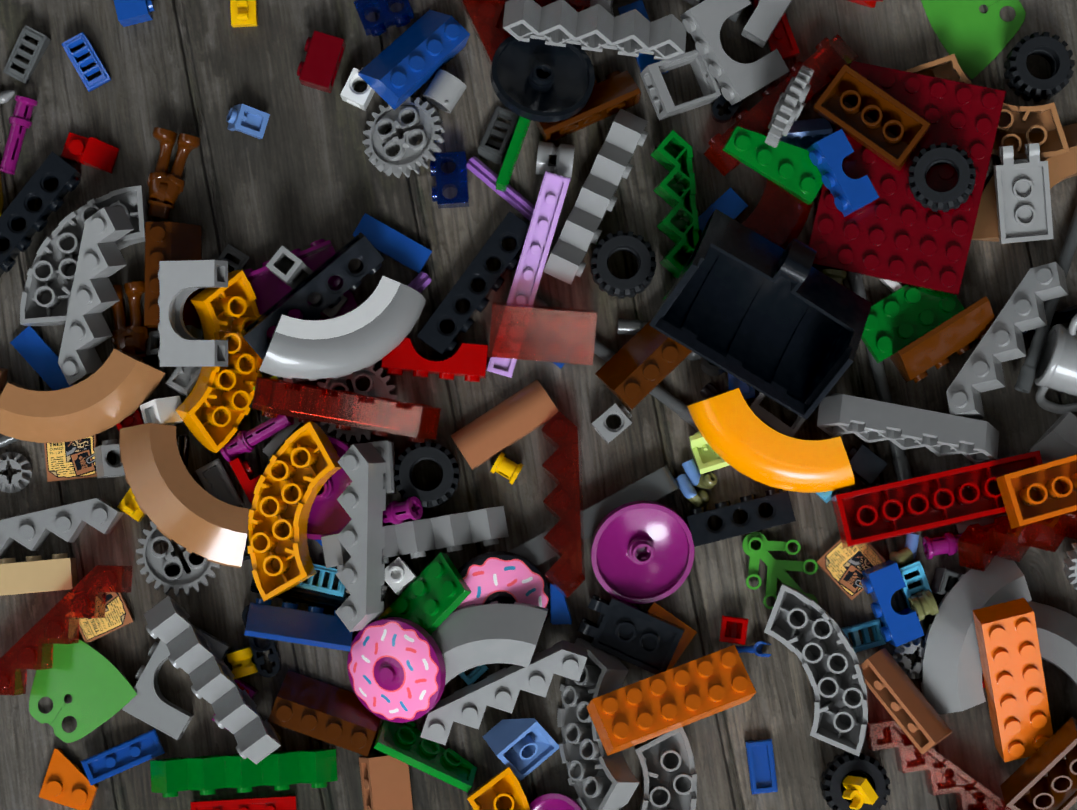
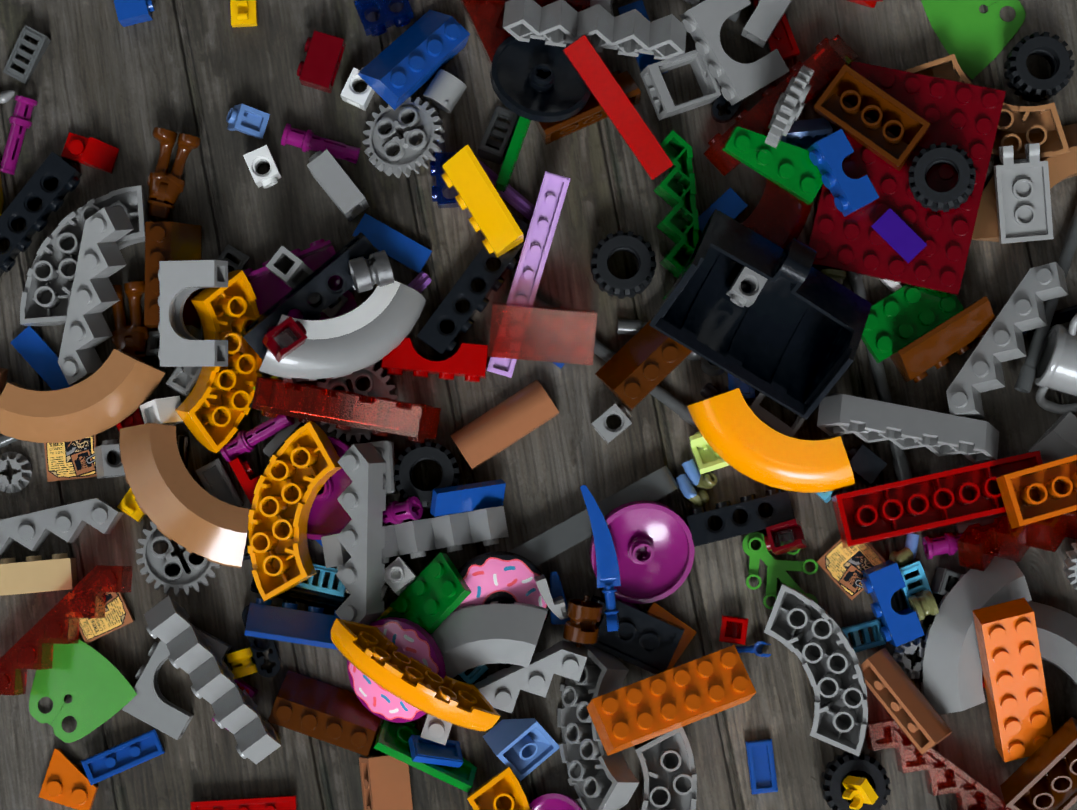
blue slope [61,32,111,92] -> none
green brick [150,749,338,798] -> none
yellow bush [490,452,524,485] -> none
light grey wheel [536,141,575,178] -> none
clear red brick [541,411,585,598] -> none
light grey brick [543,108,648,285] -> none
none -> white brick [243,145,282,188]
none -> dark red window [262,316,307,362]
none -> magenta pin [281,123,361,164]
none -> light grey window [306,149,369,222]
none -> light orange brick [331,618,500,731]
none -> flat silver wheel [348,250,394,293]
none -> blue tile [408,735,463,768]
none -> blue tile [430,479,506,517]
none -> yellow slope [441,145,524,258]
none -> light grey slope [534,574,568,620]
none -> red tile [562,35,673,180]
none -> reddish brown wheel [563,595,603,648]
none -> blue sword [580,485,621,632]
none -> light grey brick [726,266,768,307]
none -> dark red window [764,519,807,555]
none -> dark purple tile [871,208,927,264]

